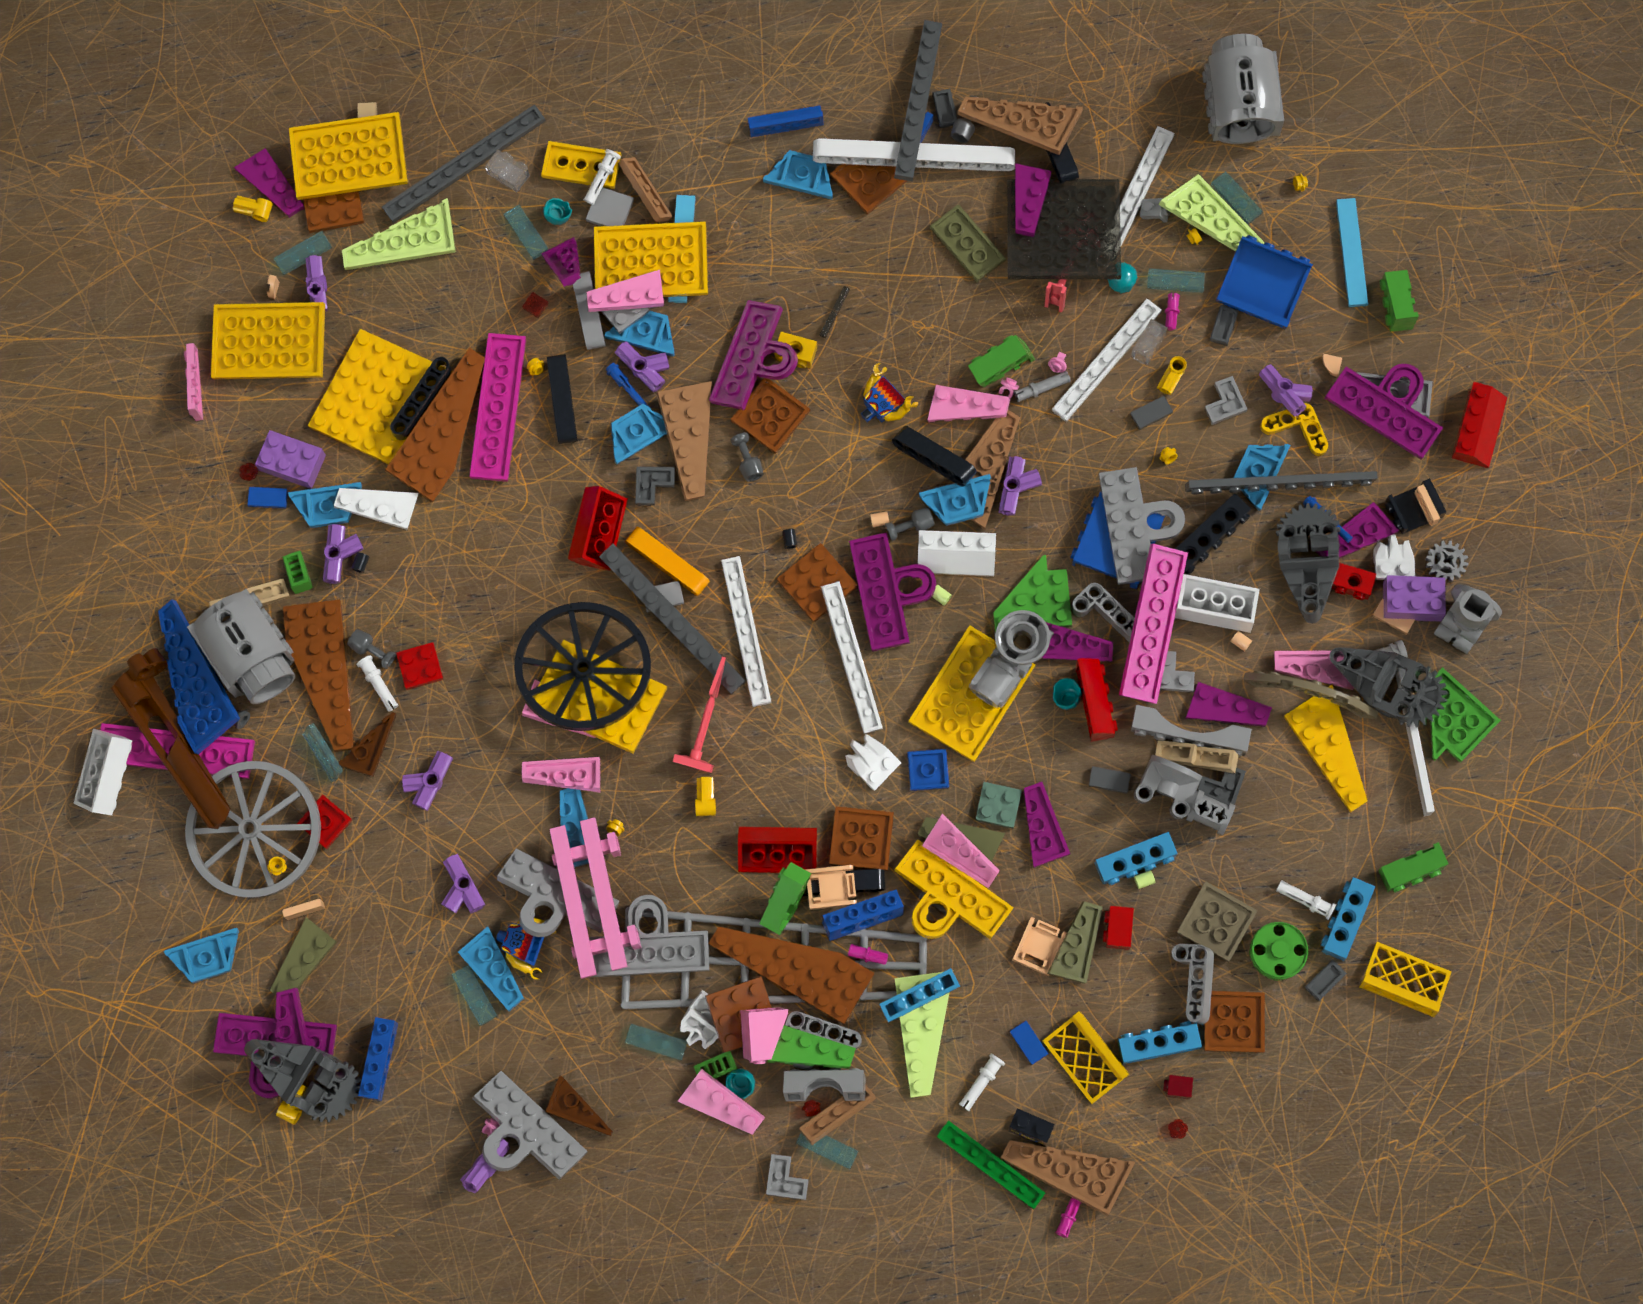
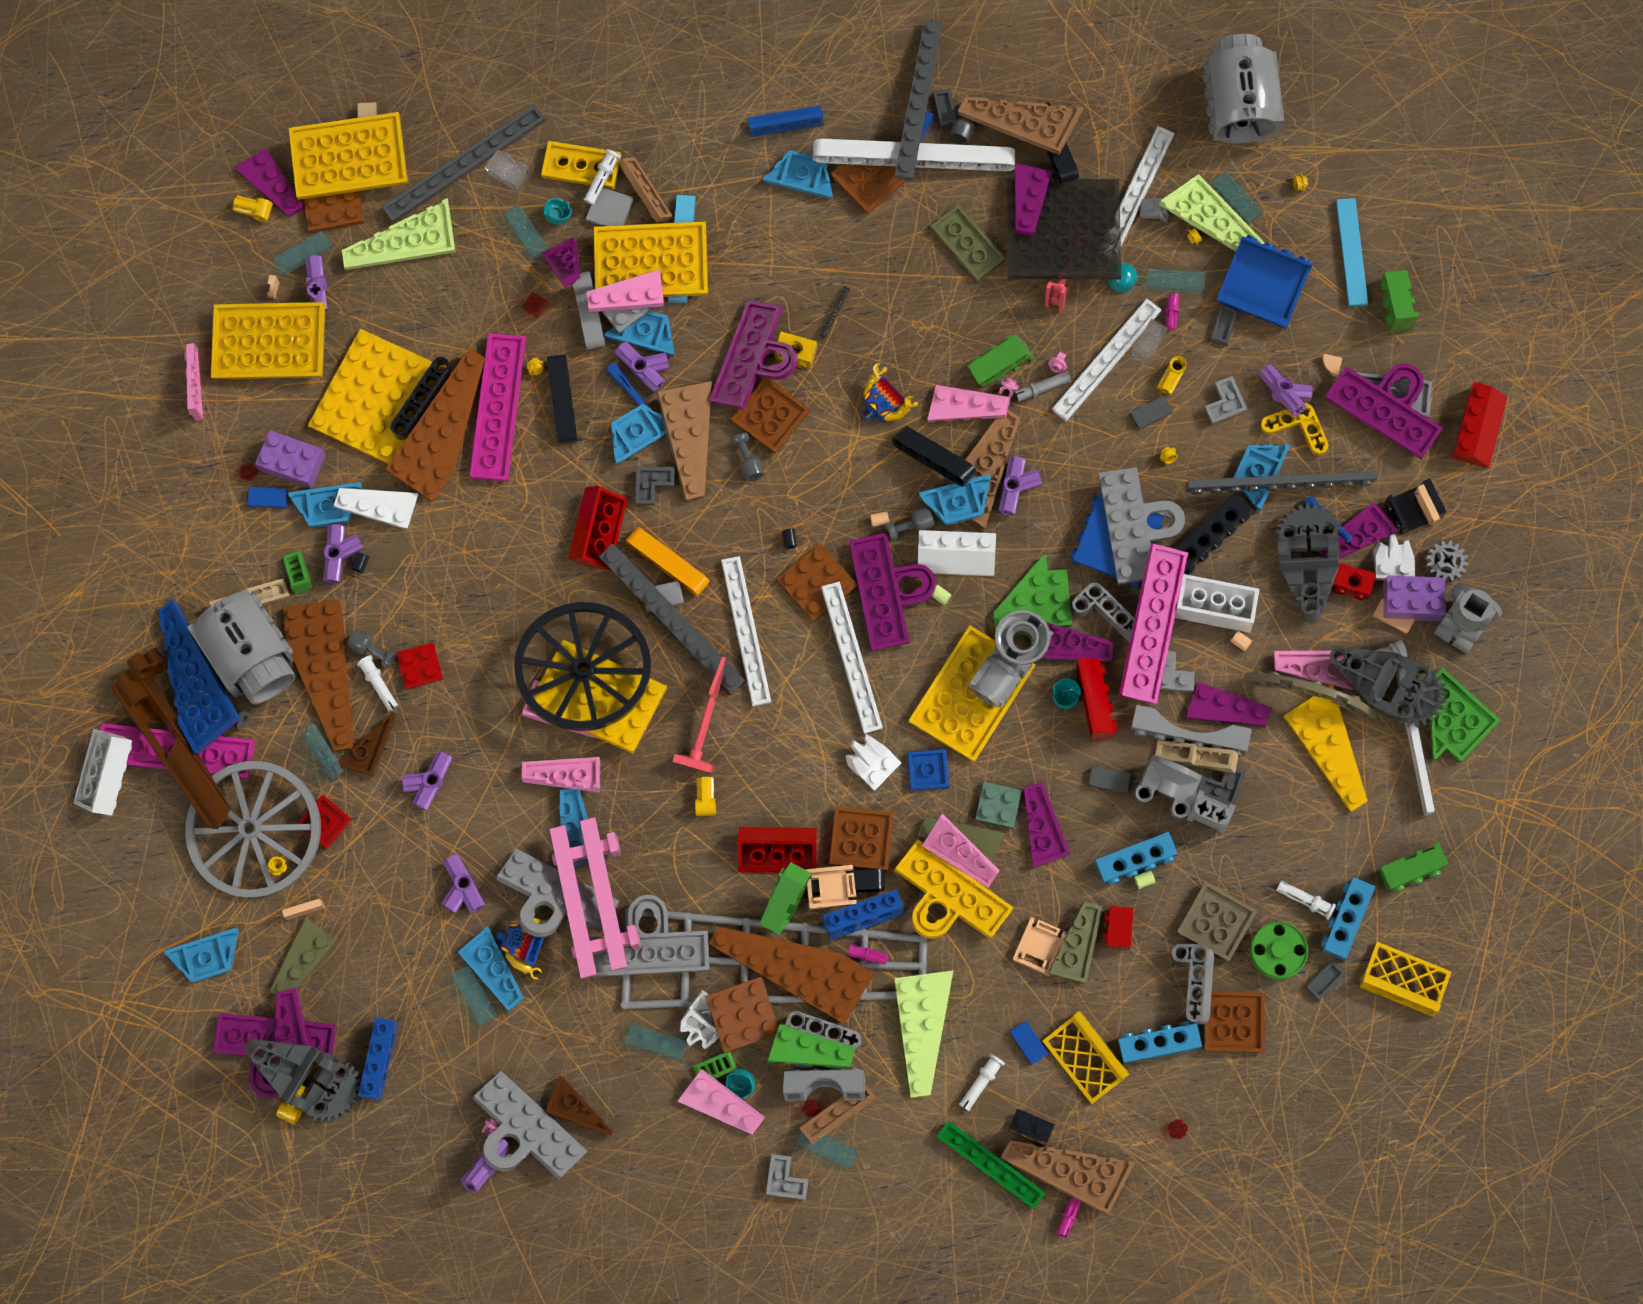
yellow plate [606,819,624,837] -> none
bright pink slope [741,1007,788,1064] -> none
dark azure brick [879,968,960,1023] -> none
dark red brick [1163,1075,1193,1099] -> none

